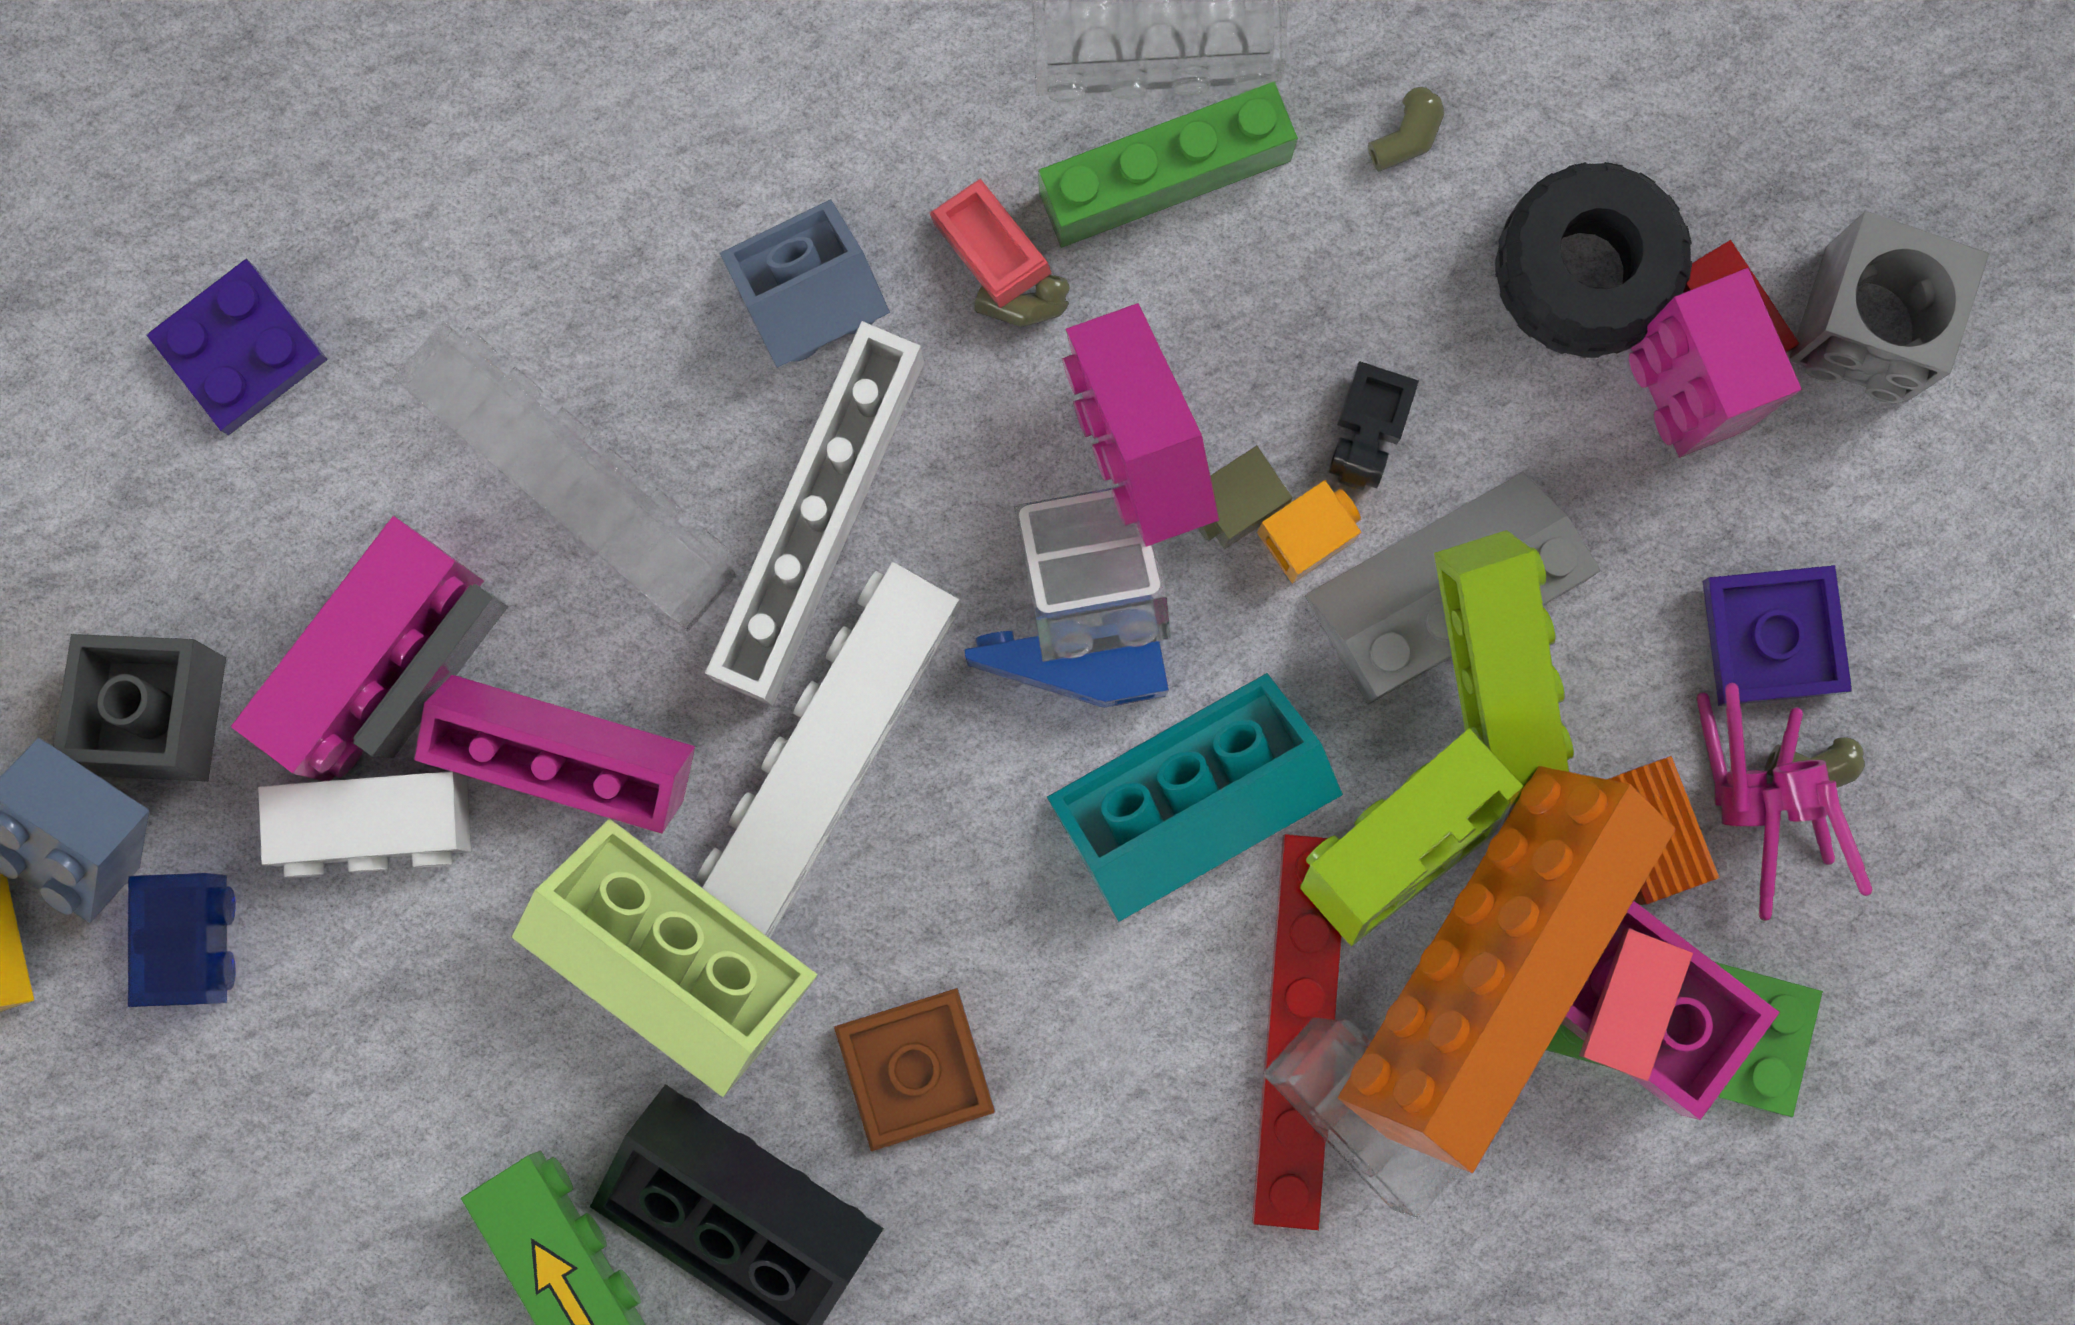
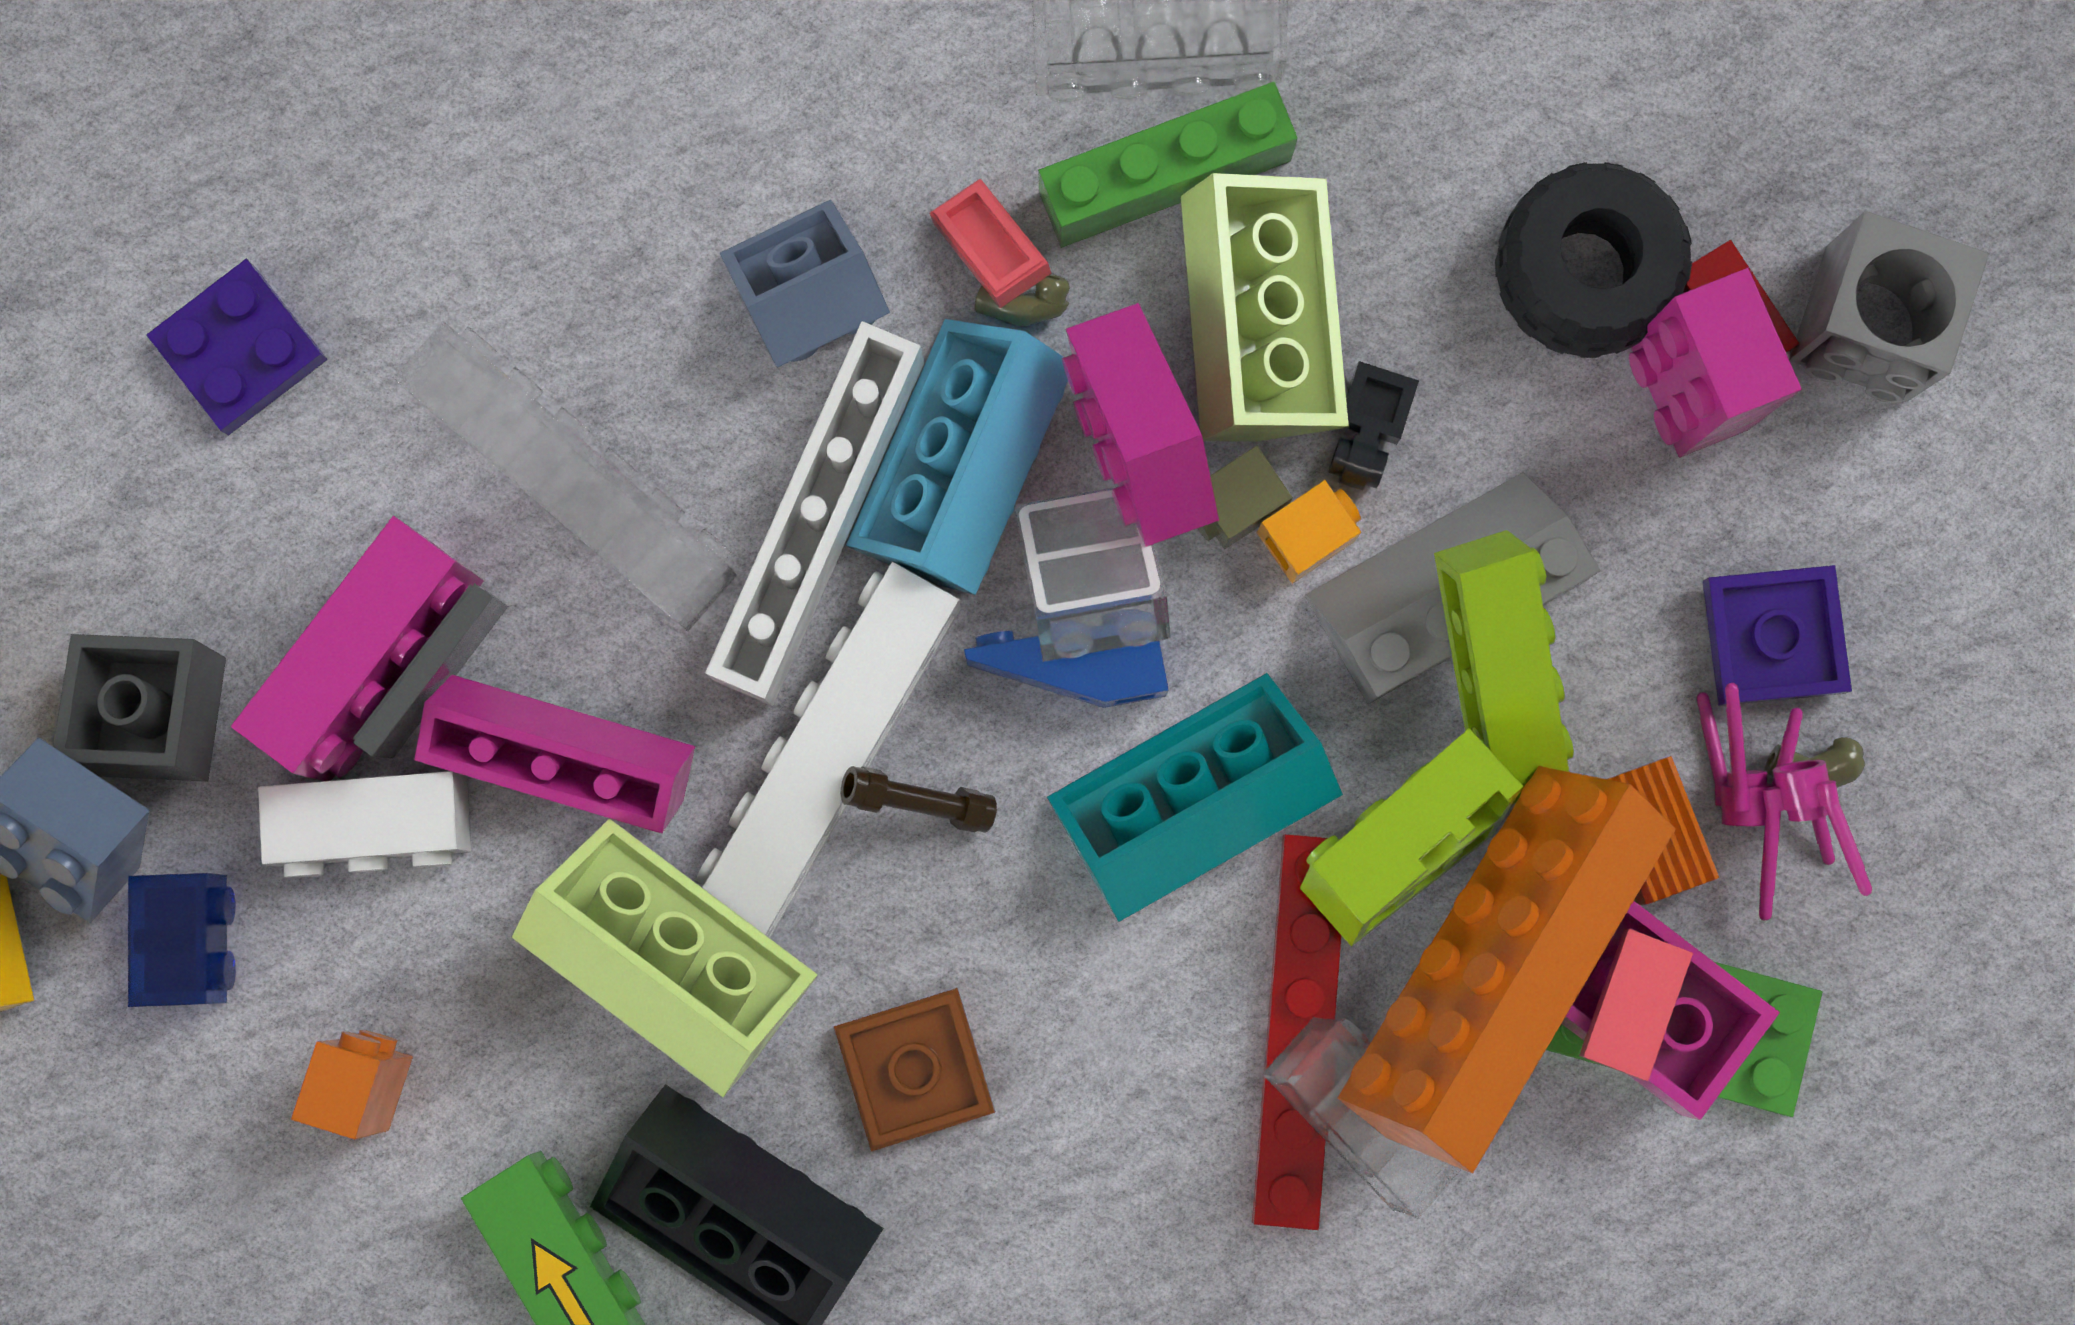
olive arm [1368,87,1444,172] -> none
none -> orange brick [291,1030,413,1139]
none -> dark brown bar [840,766,997,833]
none -> medium azure slope [846,319,1068,595]
none -> yellowish green slope [1181,173,1349,442]

